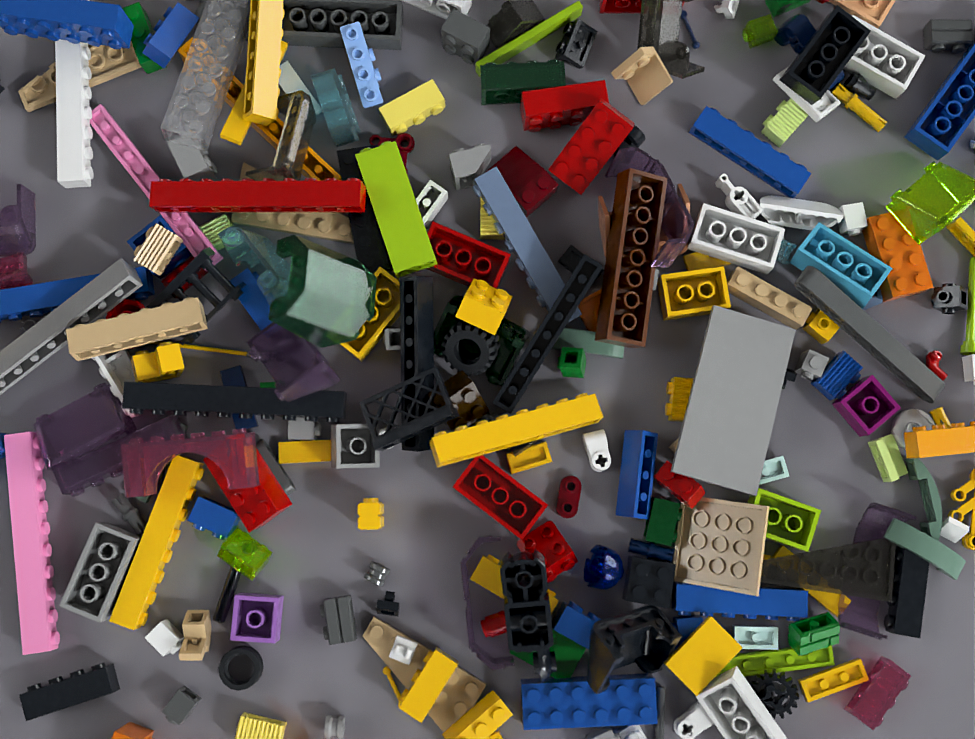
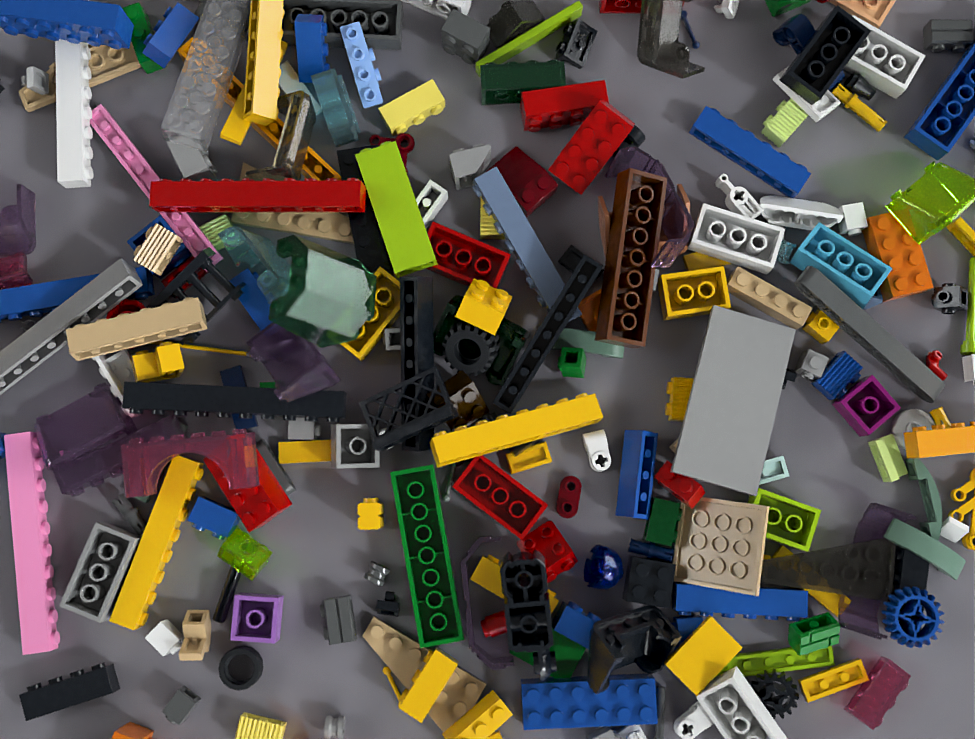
white tile [389,635,418,665] -> none
tan bracket [611,47,673,105] -> none
light aqua plate [732,625,778,650] -> none
clear neon green brick [742,14,778,48] -> none
none -> light grey tile [21,66,49,95]
none -> blue brick [294,14,330,84]
none -> green brick [390,464,464,649]
none -> light grey hinge [442,460,465,502]
none -> blue gear [881,586,945,648]

